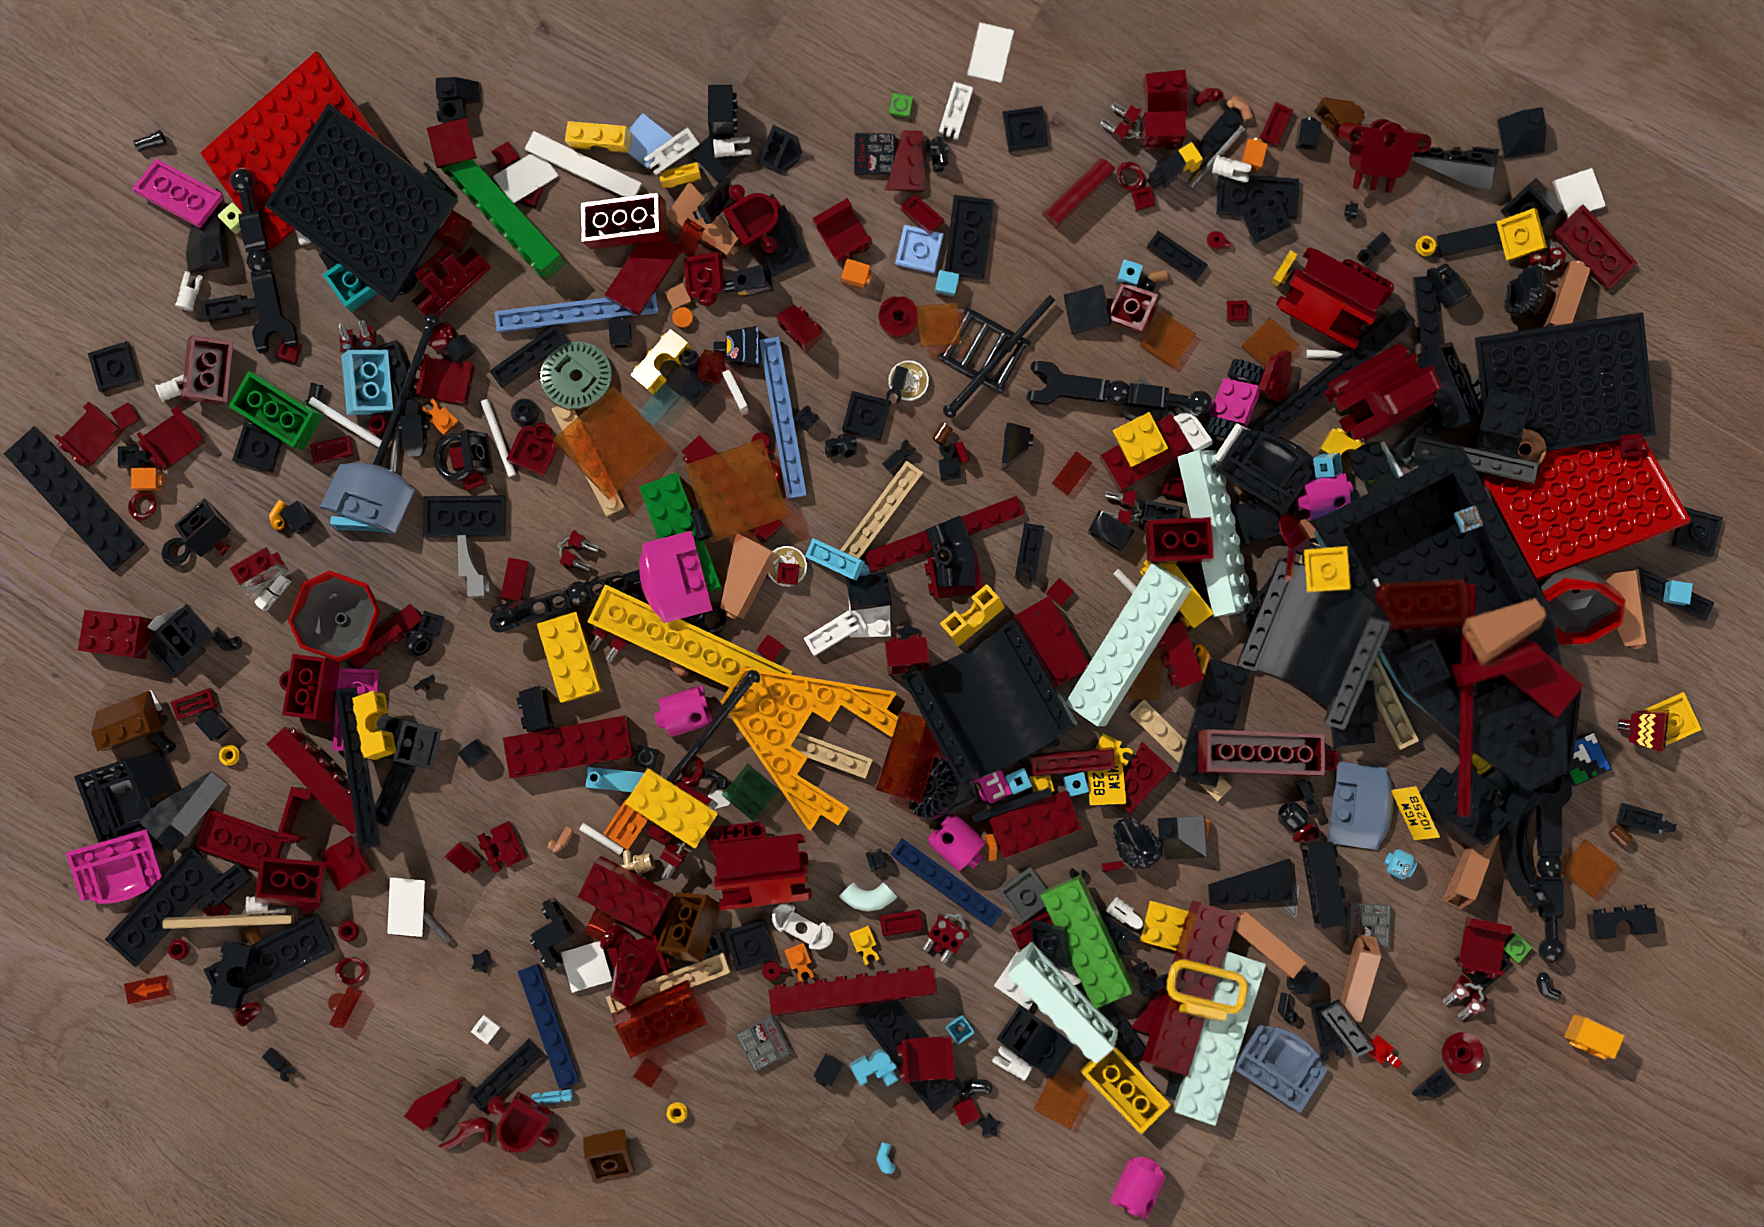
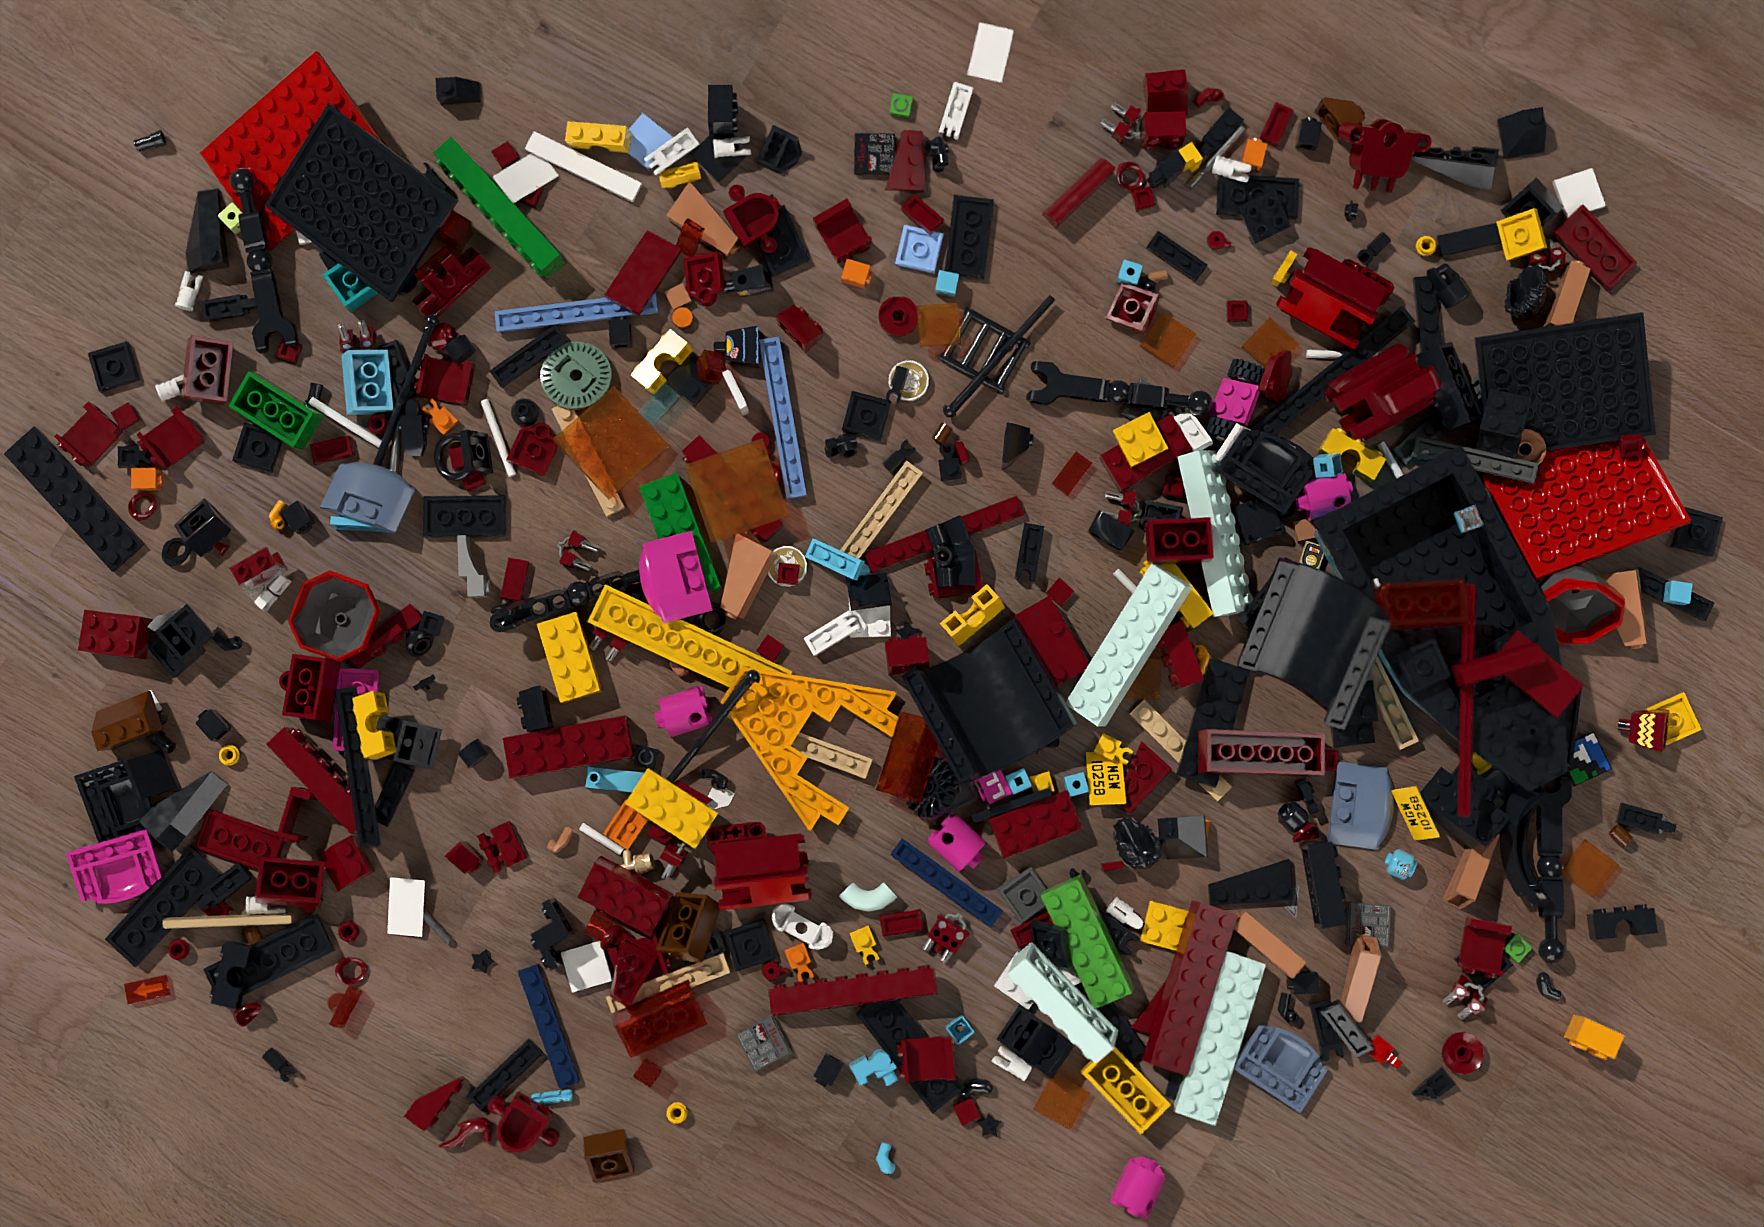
dark pink plate [132,159,224,228] -> none
dark red tile [170,688,218,721] -> none
dark red tile [427,118,477,169] -> none
black brick [436,98,469,124] -> none
white plate [471,1014,501,1044] -> none
dark red brick [581,193,667,250] -> none
black plate [679,350,699,368] -> none
dark red piece [682,756,703,787] -> none
black pin [690,509,713,541] -> none
black plate [692,177,732,224] -> none
clear green plate [722,764,780,821] -> none
black wheel [794,405,819,431] -> none
black wheel [866,848,887,872] -> none
orange tile [984,834,997,861] -> none
black tile [1002,106,1048,152] -> none
dark red tile [1031,747,1115,776] -> none
black tile [1063,284,1111,335] -> none
black bar [1132,961,1169,997] -> none
yellow bar [1167,960,1248,1021] -> none
nougat arm [1227,96,1253,122] -> none
dark red piece [1279,514,1310,582] -> none
yellow plate [1304,547,1350,592] -> none
black piece [1350,442,1390,481] -> none
nougat slope [1462,599,1546,664] -> none

